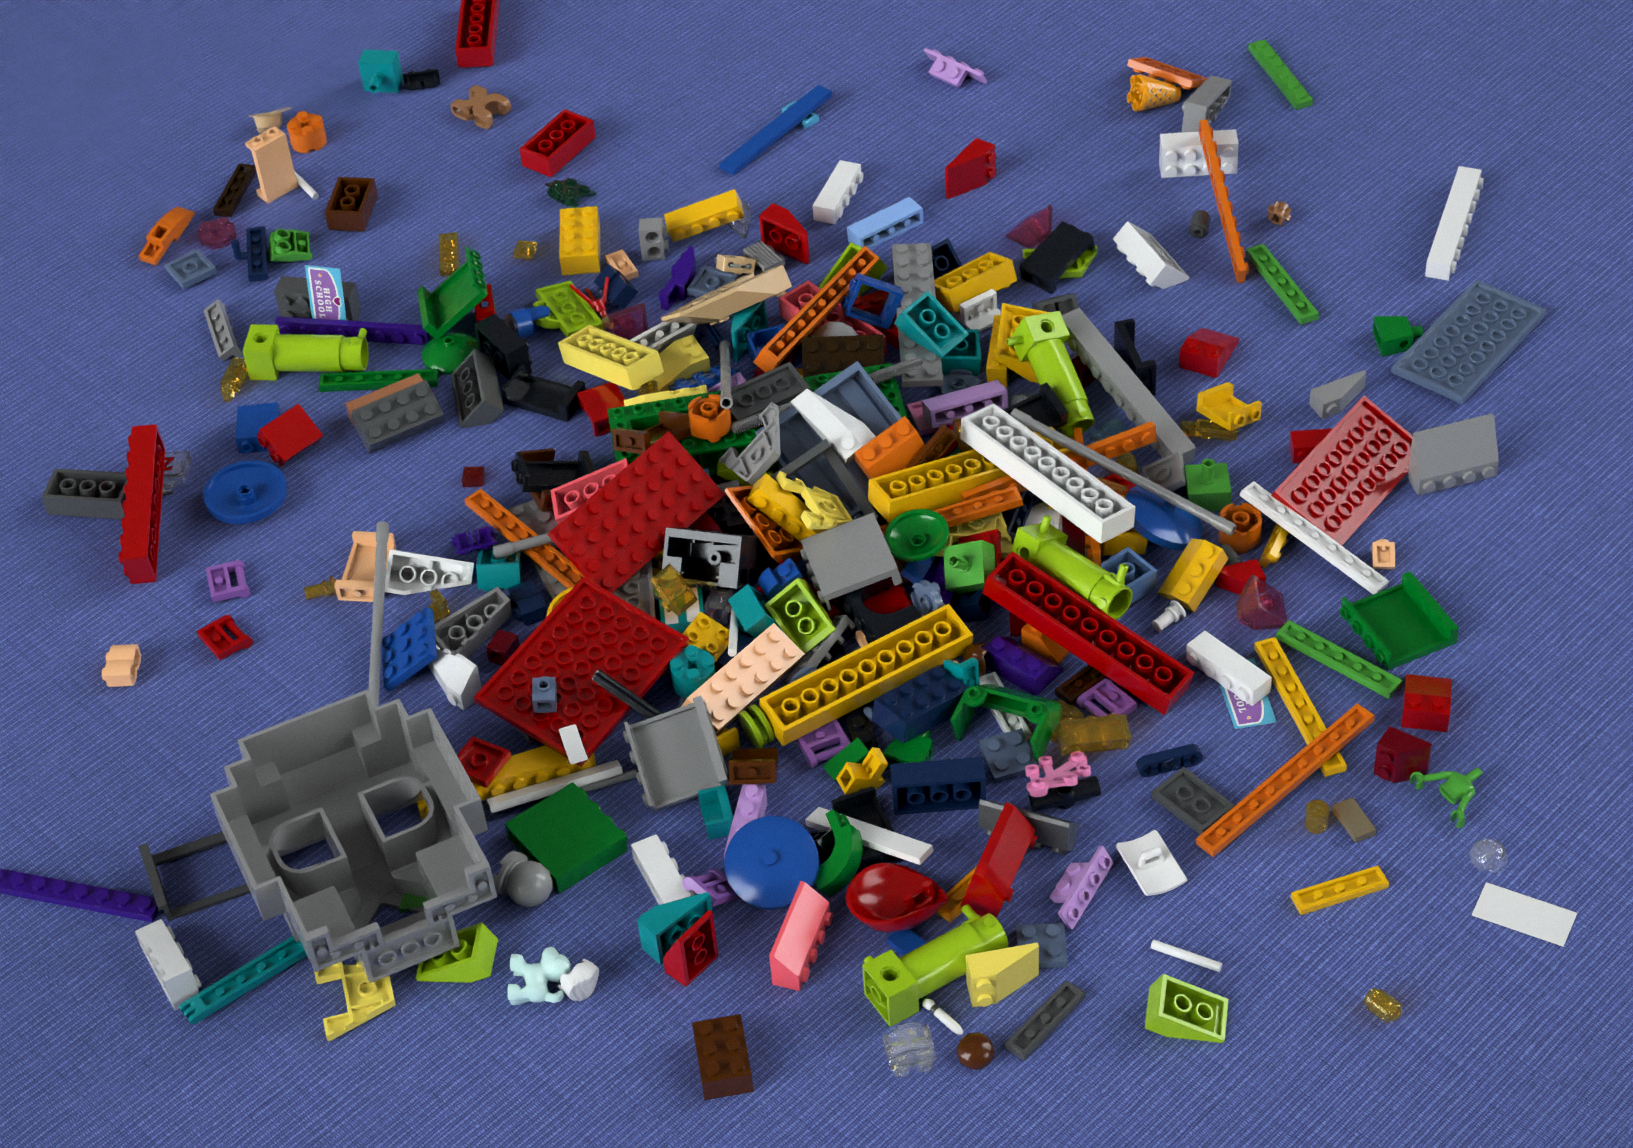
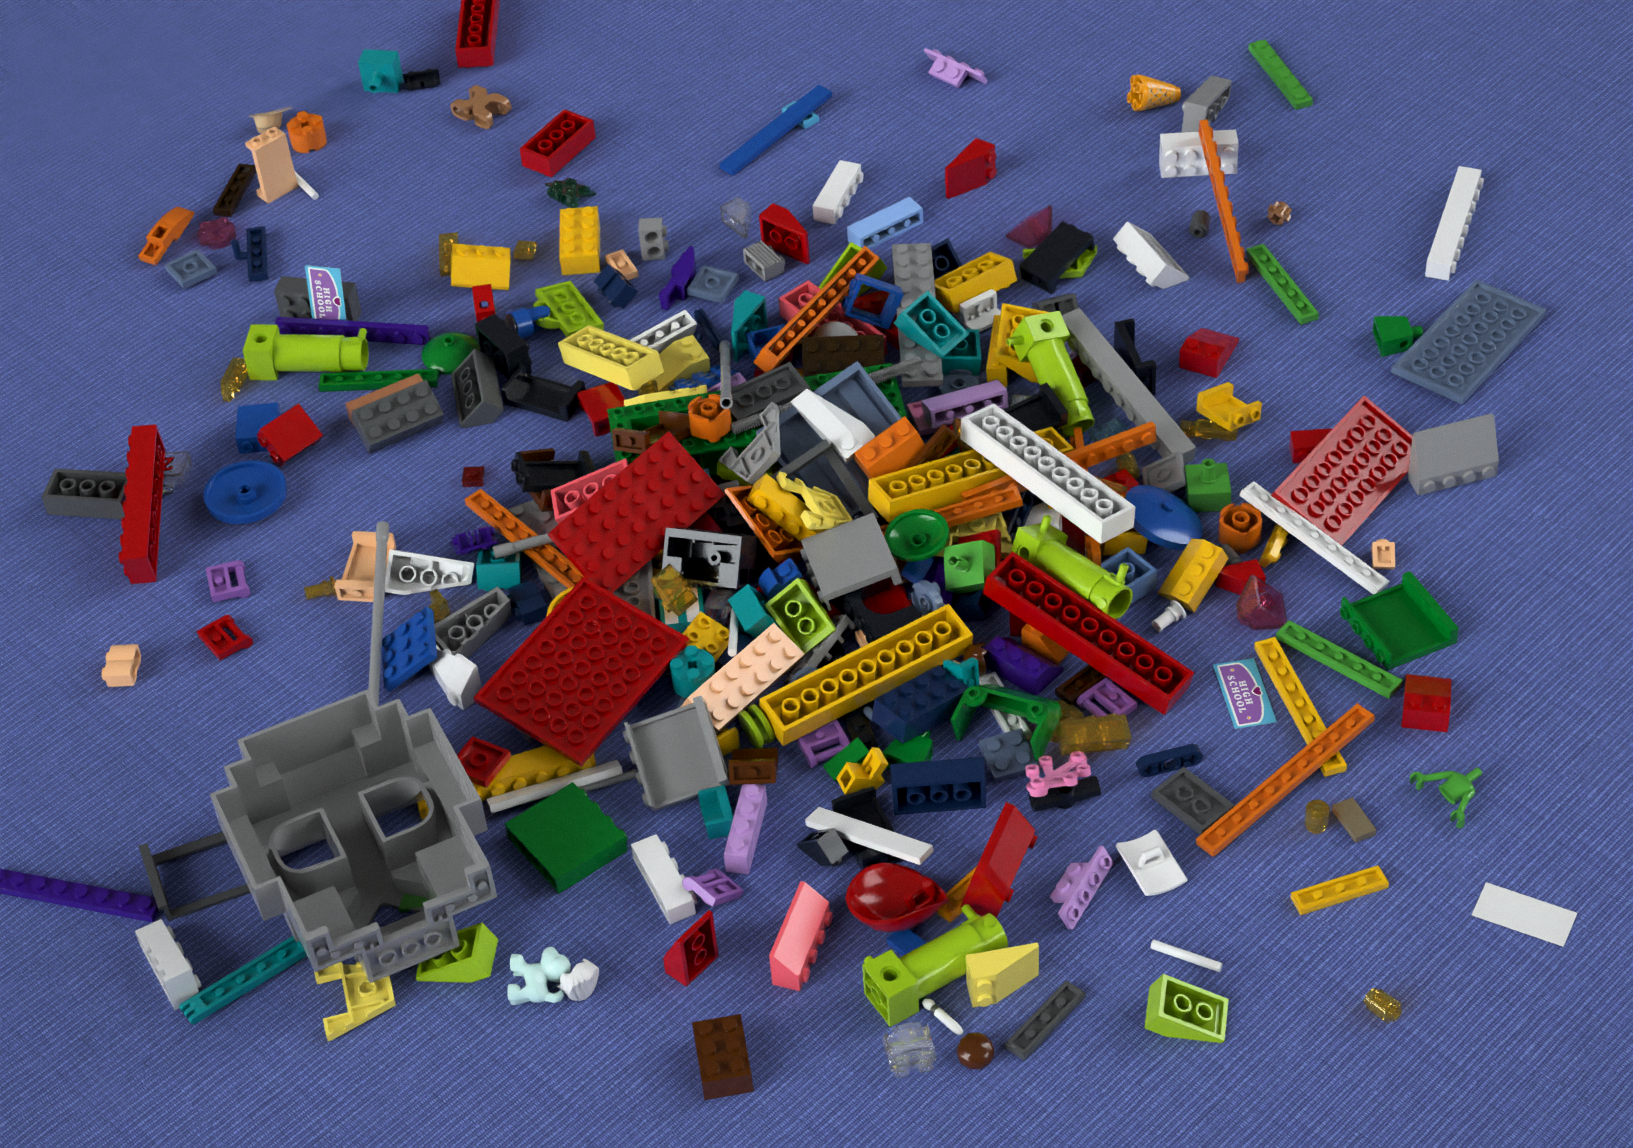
light grey hinge [203,299,242,361] -> none
bright green slope [268,229,312,262] -> none
reddish brown brick [325,177,378,231] -> none
green panel [417,246,488,340] -> none
dark red brick [486,629,520,666] -> none
light grey tile [493,850,553,908] -> none
sand blue brick [532,676,557,713] -> none
white sticker [559,724,588,764] -> none
red plant [569,277,609,320] -> none
black axle [592,669,663,719] -> none
clear pink slope [602,303,648,340] -> none
teal slope [637,892,712,965] -> none
tan wedge [661,265,792,325] -> none
yellow brick [664,189,744,242] -> none
tan piece [714,254,756,275] -> none
blue dish [724,816,820,910] -> none
green arch [815,809,863,897] -> none
dark grey slope [979,799,1079,854] -> none
light grey piece [1010,408,1237,536] -> none
sand blue plate [1016,923,1067,969] -> none
orange plate [1127,56,1208,90] -> none
white brick [1186,631,1272,706] -> none
light grey slope [1309,370,1366,419] -> none
dark red slope [1374,726,1432,783] -> none
clear hair [1469,838,1508,874] -> none
none -> yellow slope [450,244,510,290]

